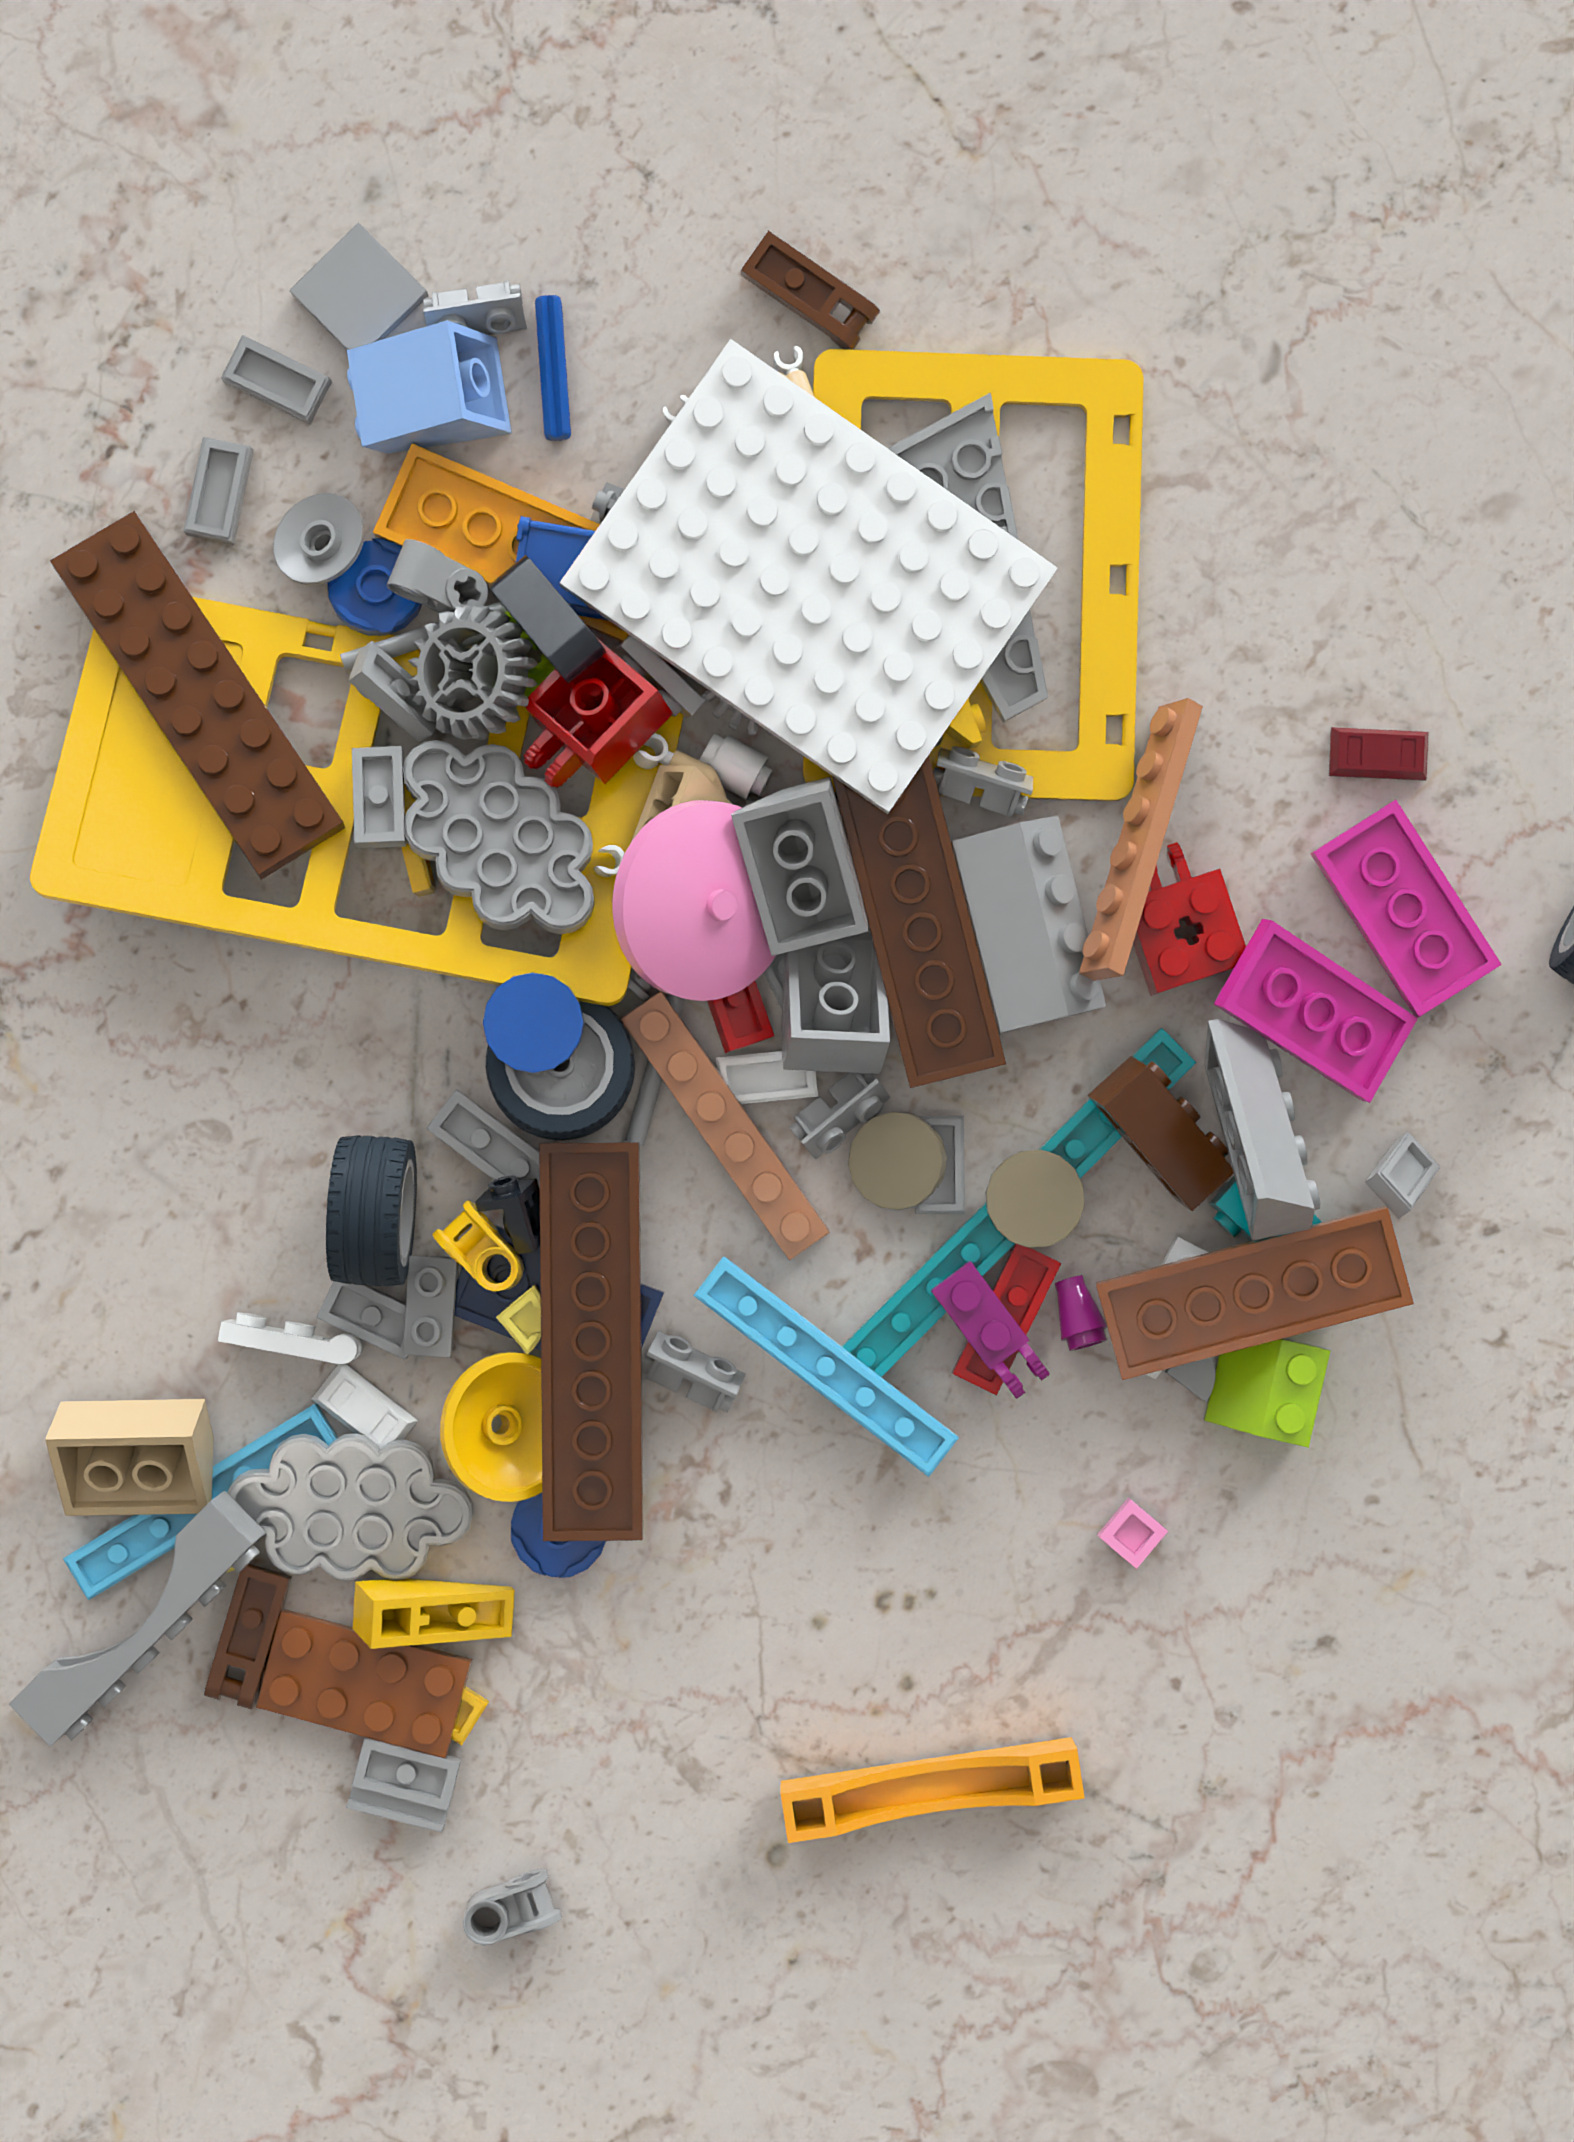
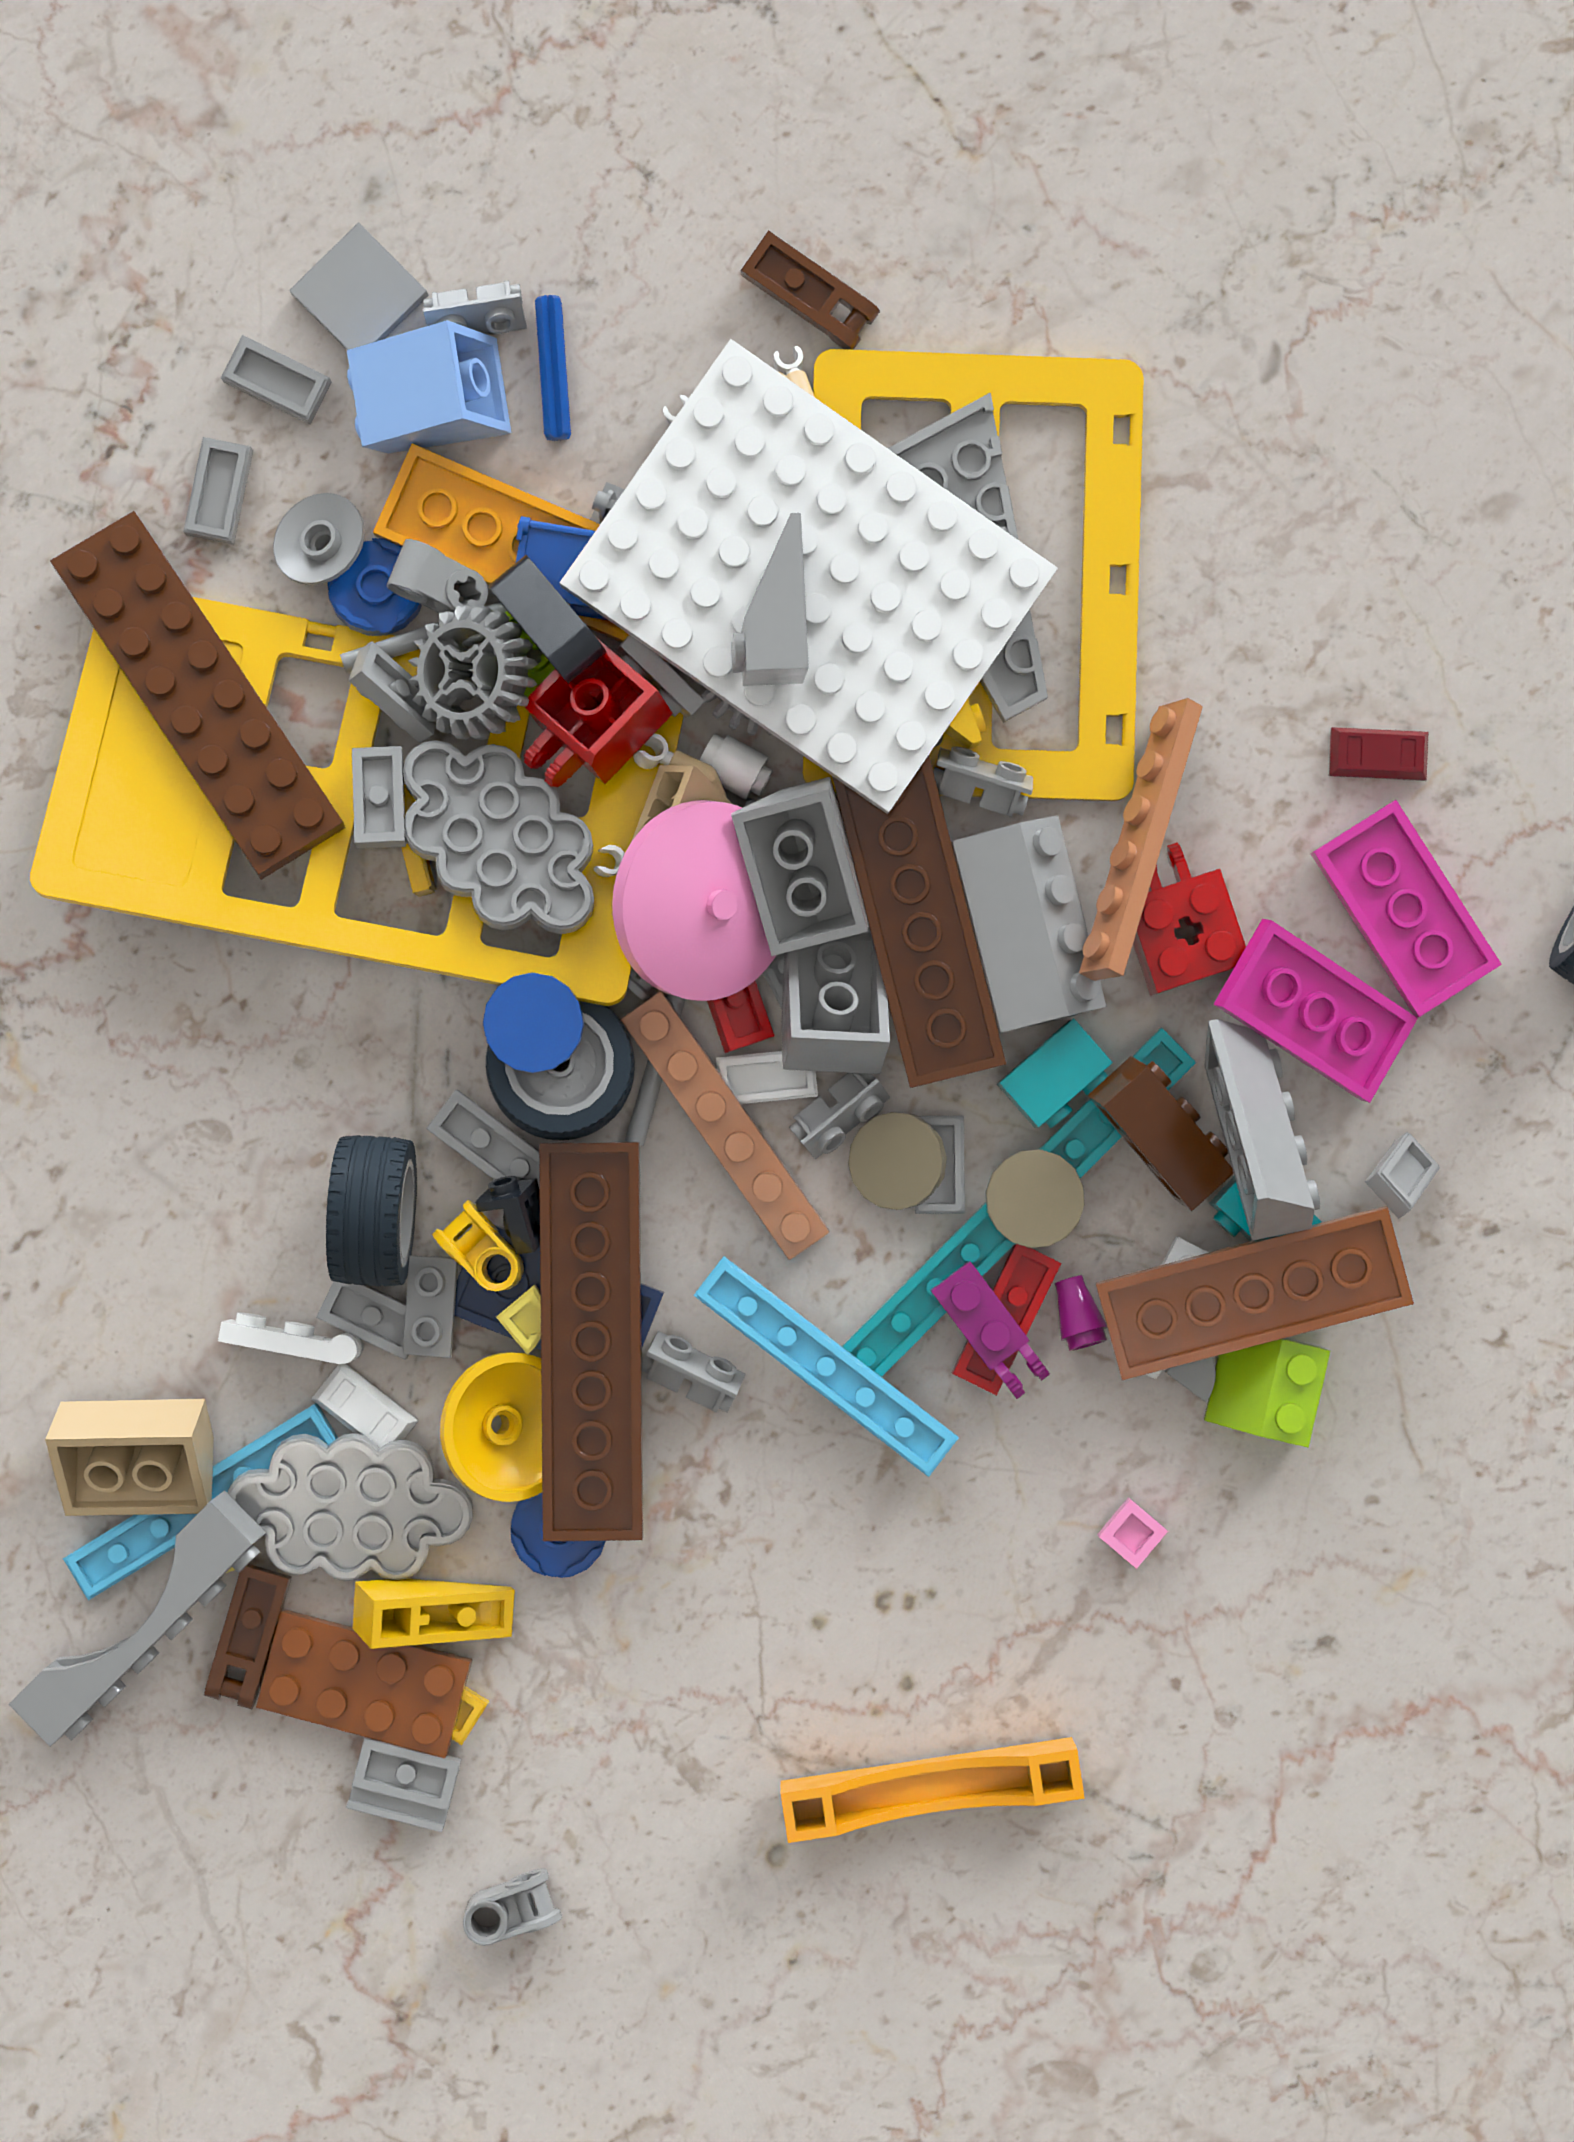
none -> light grey slope [731,513,809,686]
none -> teal brick [997,1018,1113,1129]

